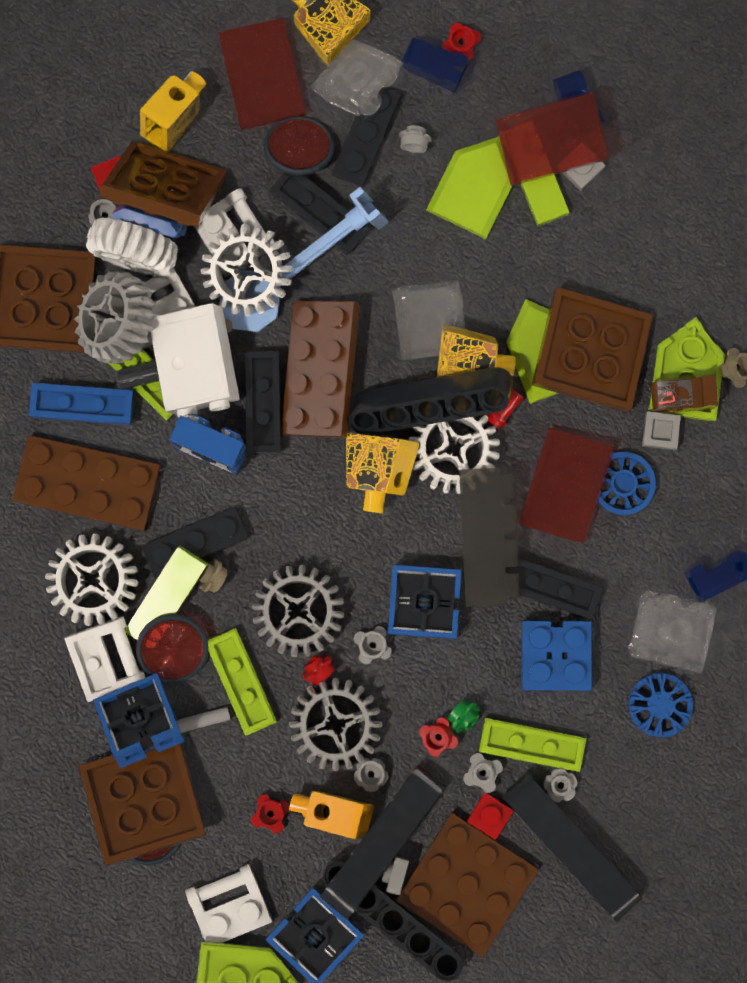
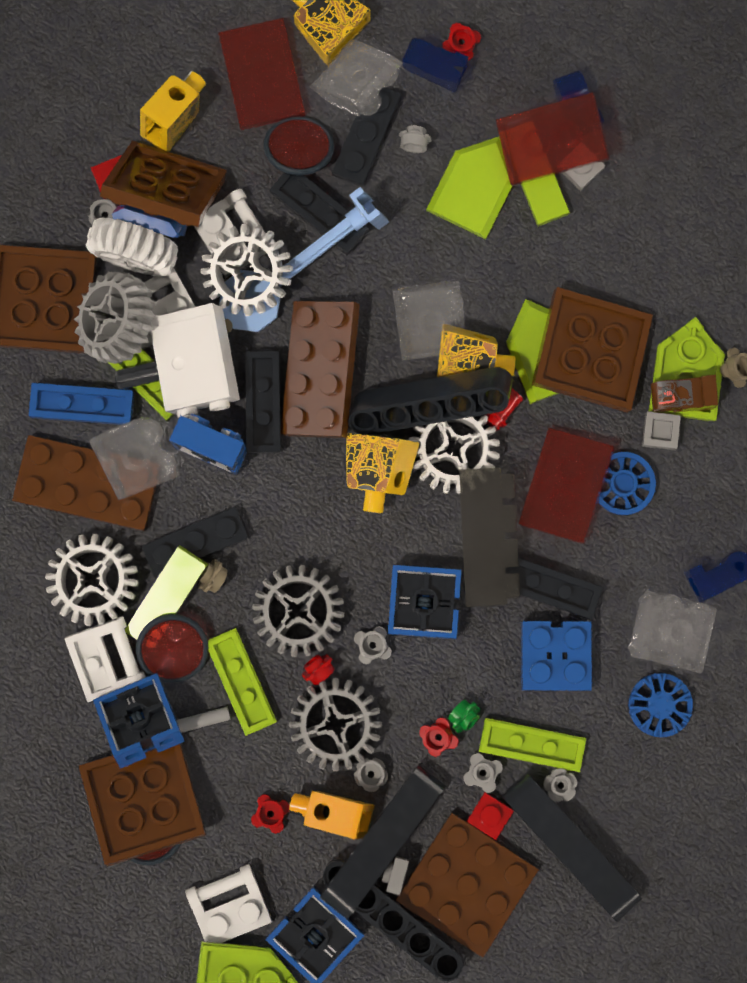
none -> clear slope [89,417,181,500]

